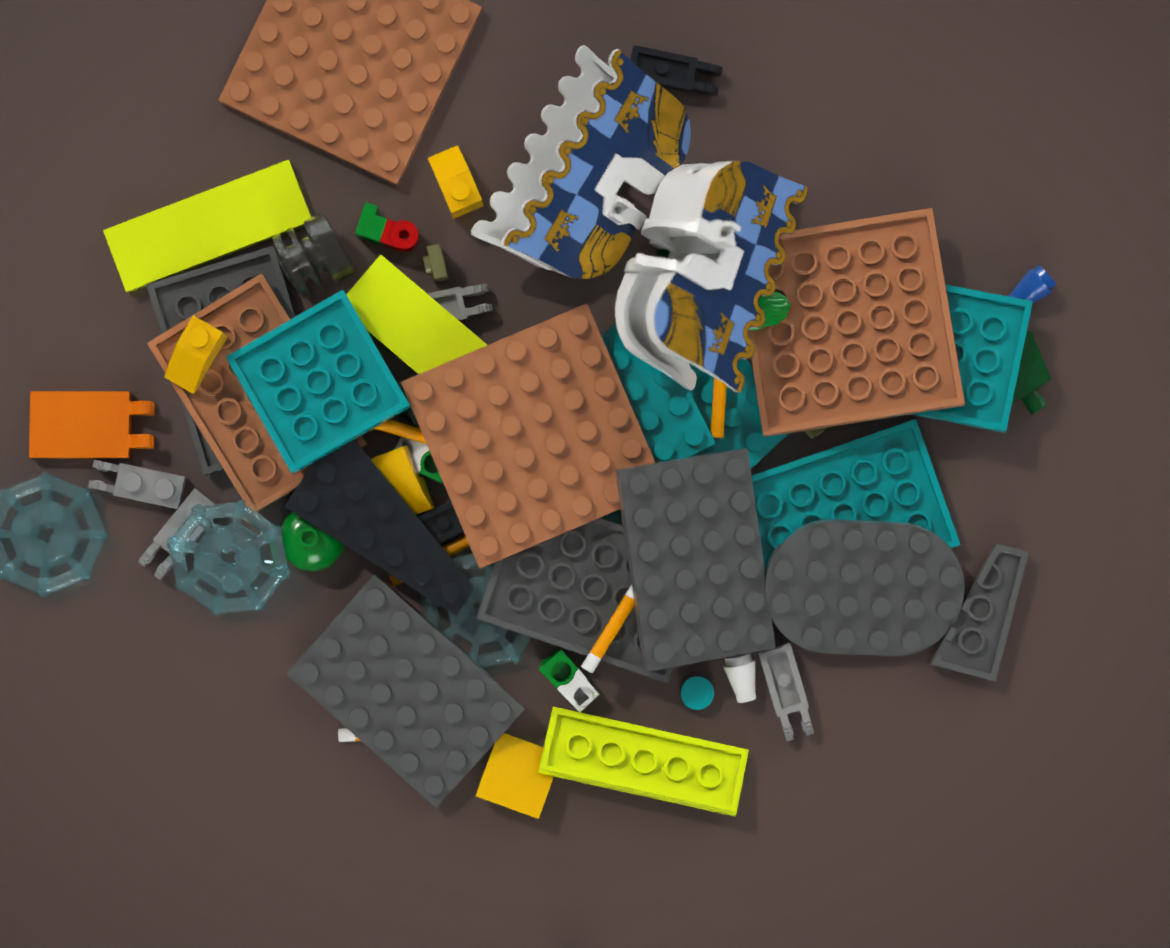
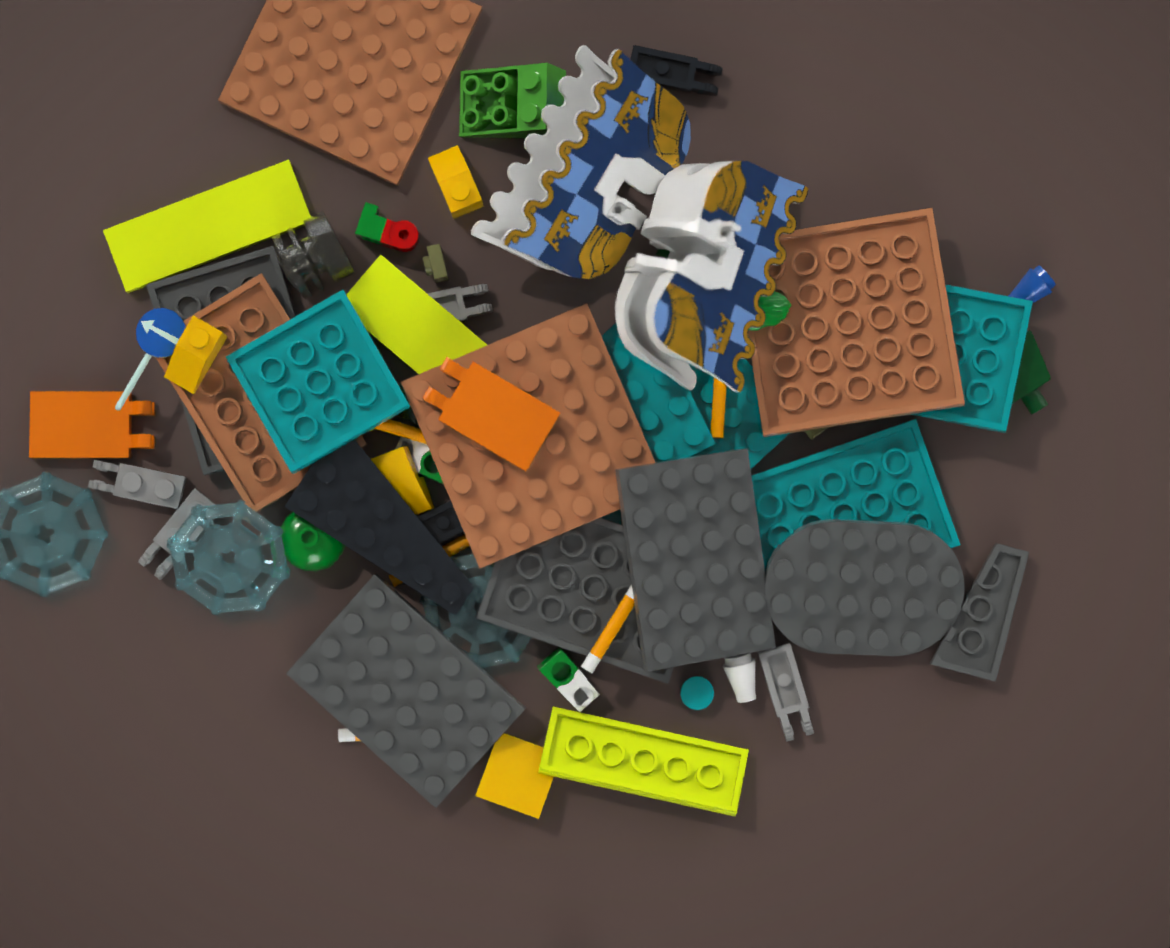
none -> blue piece [115,308,186,411]
none -> orange tile [423,357,561,472]
none -> bright green slope [459,63,566,138]

